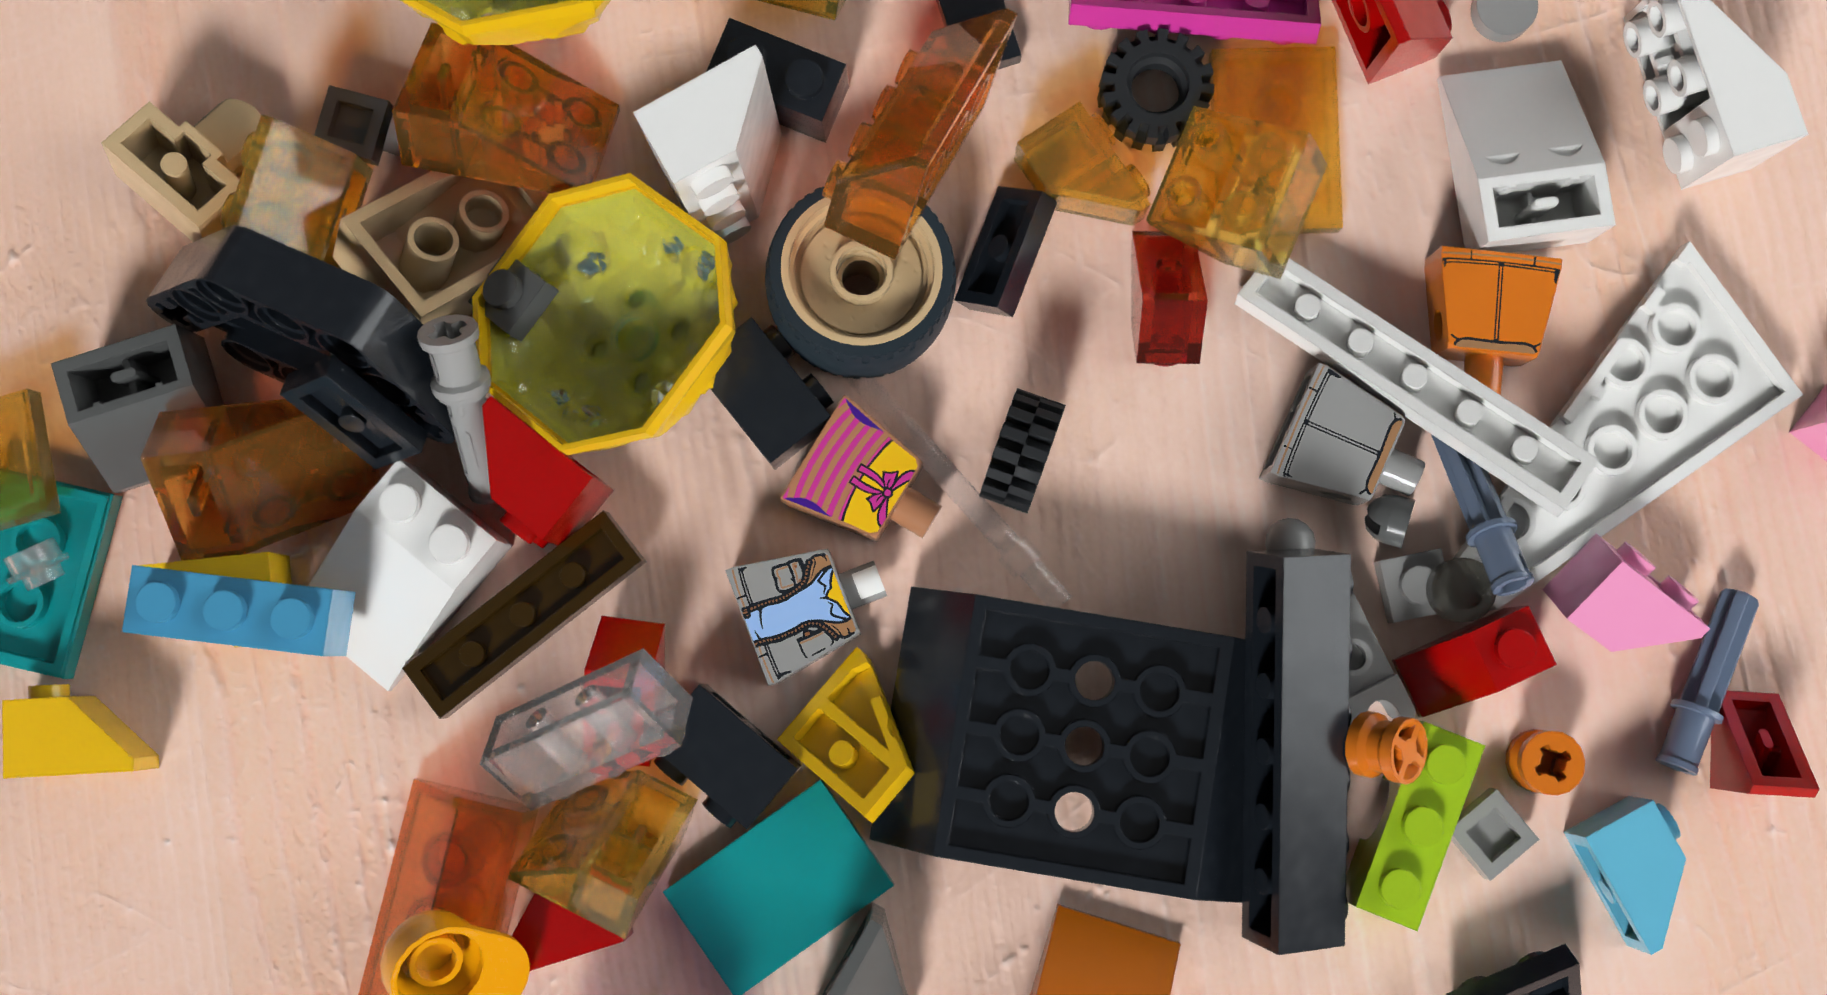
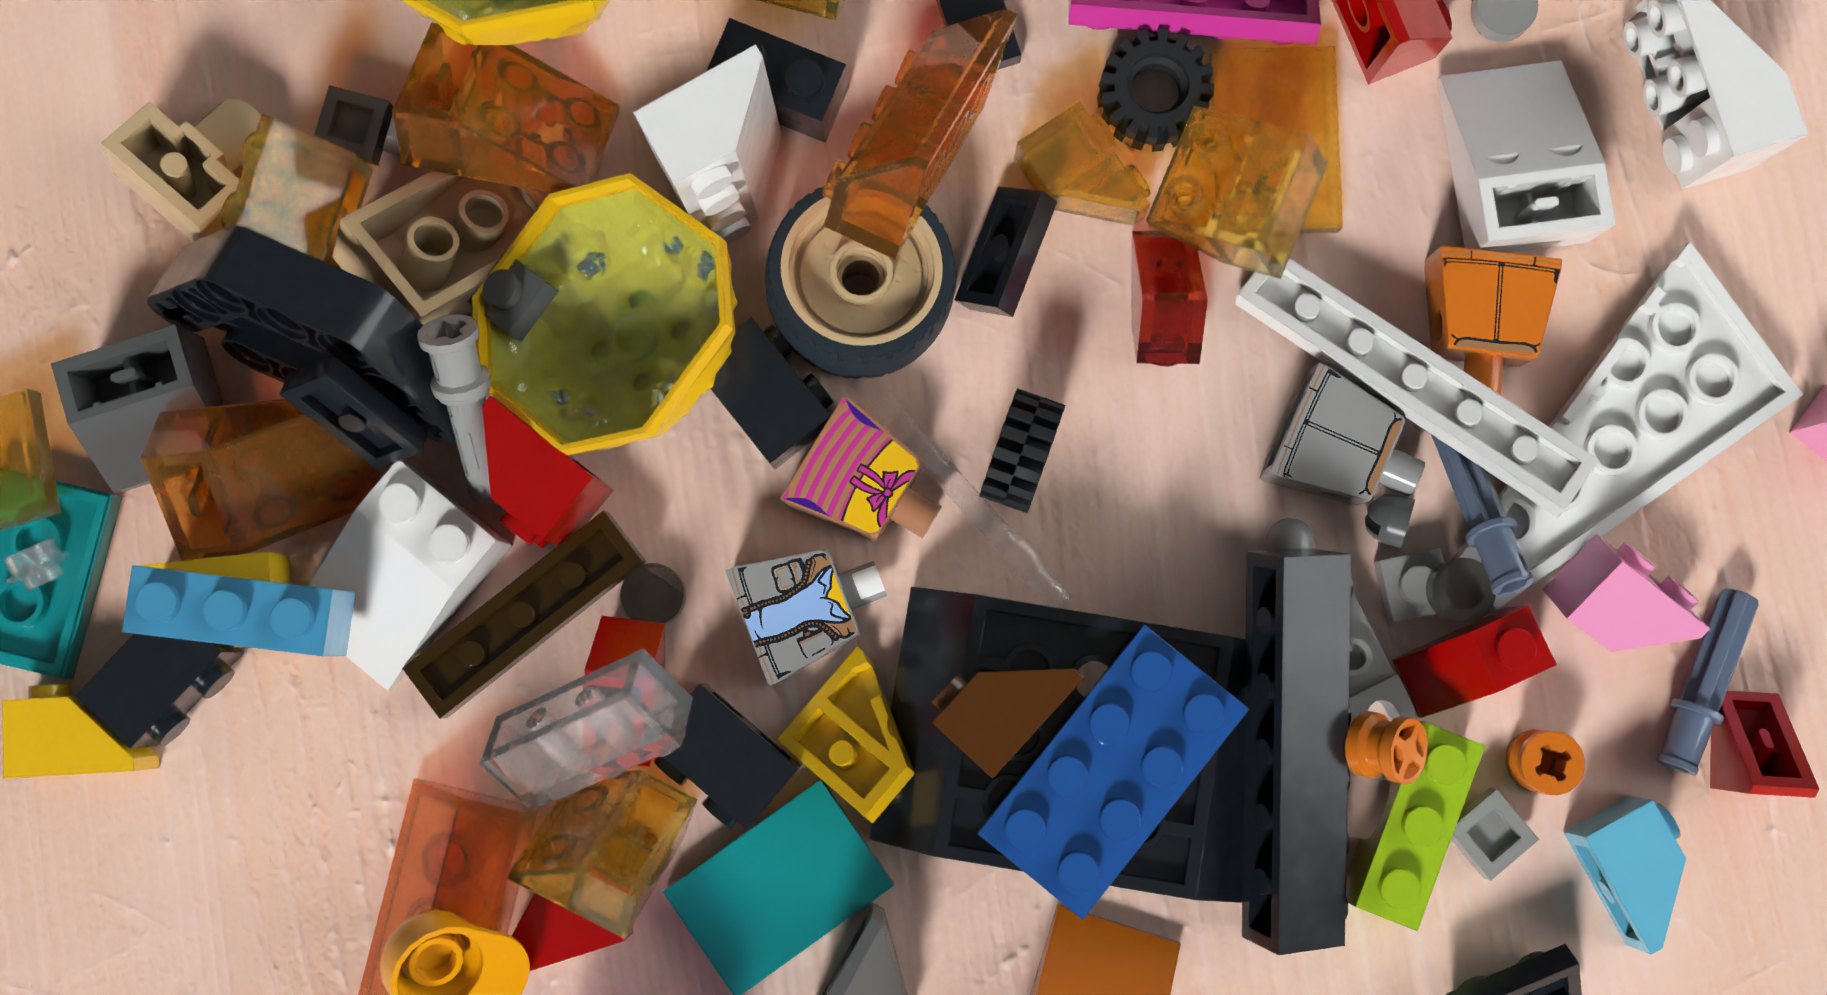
none -> black brick [75,634,244,749]
none -> clear smoke tile [620,563,686,625]
none -> reddish brown slope [931,668,1084,779]
none -> blue plate [977,625,1249,920]

